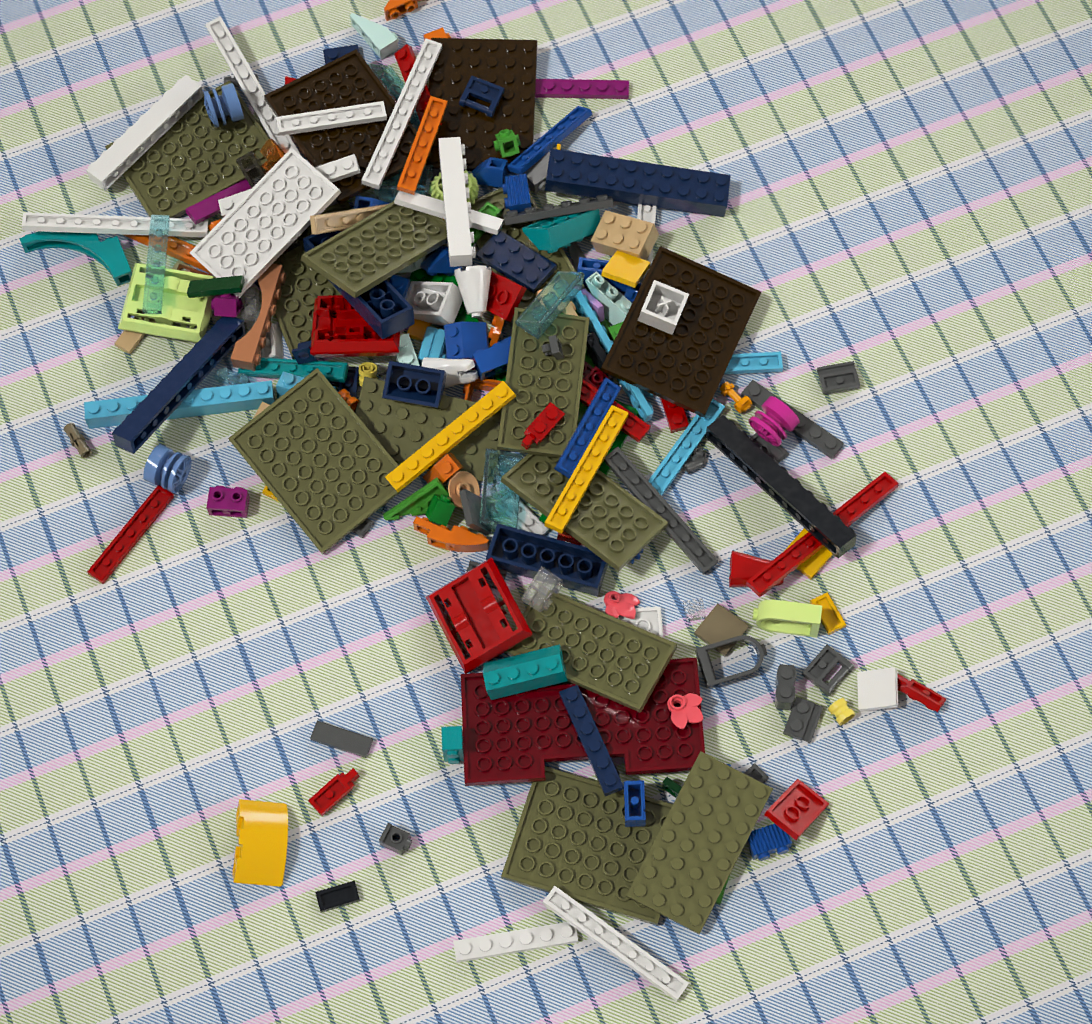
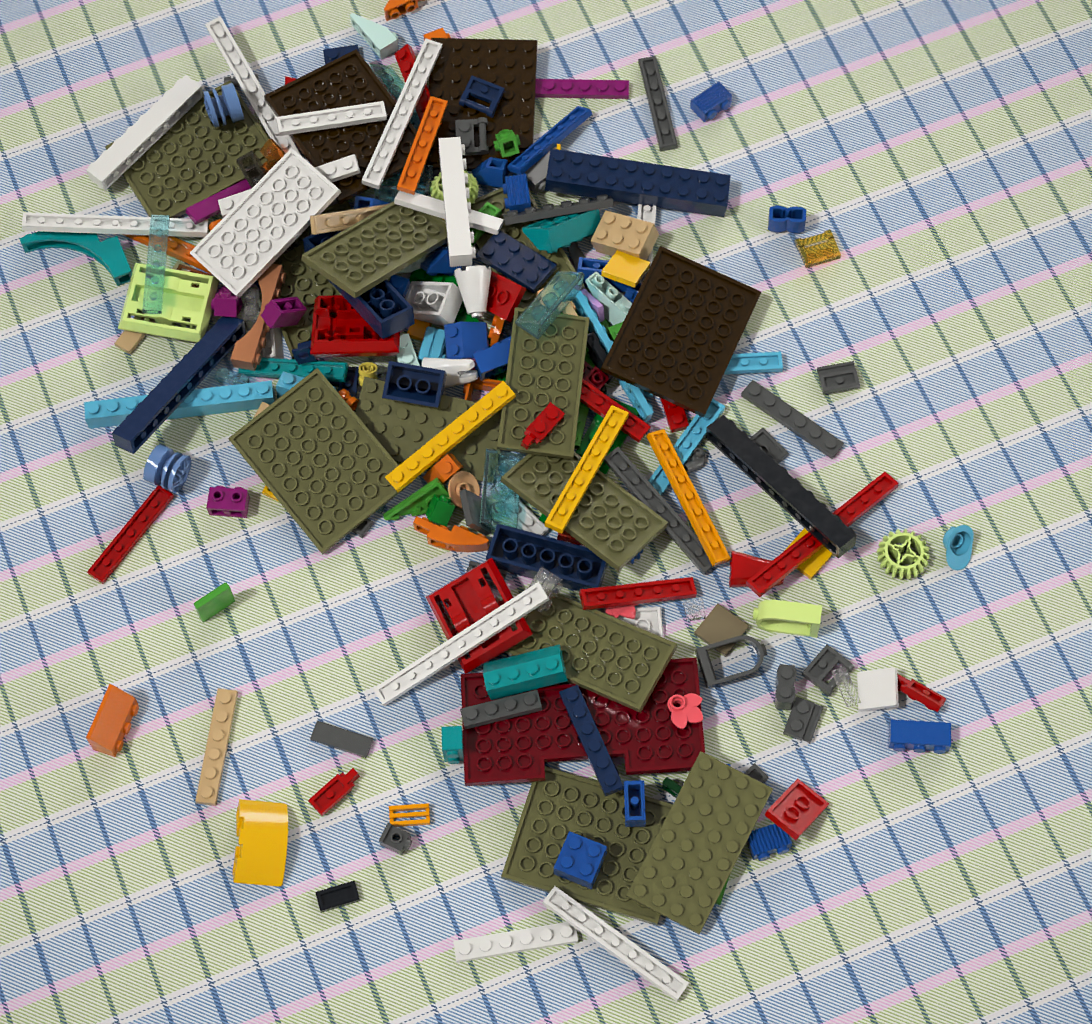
dark tan pin [64,423,92,458] -> none
dark green tile [187,275,245,298] -> none
dark grey tile [541,335,564,360] -> none
blue tile [554,378,621,479] -> none
white brick [638,280,689,335] -> none
light orange bar [720,381,752,413] -> none
dark pink wheel [748,396,800,447] -> none
yellow tile [810,592,846,635] -> none
light yellow wheel [828,698,855,726] -> none
none -> orange slope [86,684,139,757]
none -> bright green tile [194,582,235,623]
none -> tan plate [195,688,238,806]
none -> magenta brick [260,296,307,329]
none -> white plate [373,582,550,706]
none -> light orange tile [389,803,430,827]
none -> dark grey plate [455,117,489,156]
none -> dark grey plate [460,690,542,729]
none -> blue brick [553,831,607,890]
none -> red plate [579,577,697,610]
none -> dark grey tile [638,56,678,152]
none -> light orange tile [646,429,731,566]
none -> blue brick [690,81,732,122]
none -> blue brick [768,206,806,233]
none -> clear yellow plate [795,229,841,268]
none -> clear tile [832,666,861,707]
none -> yellowish green gear [877,529,930,580]
none -> blue brick [888,719,951,754]
none -> medium azure piece [943,525,974,571]

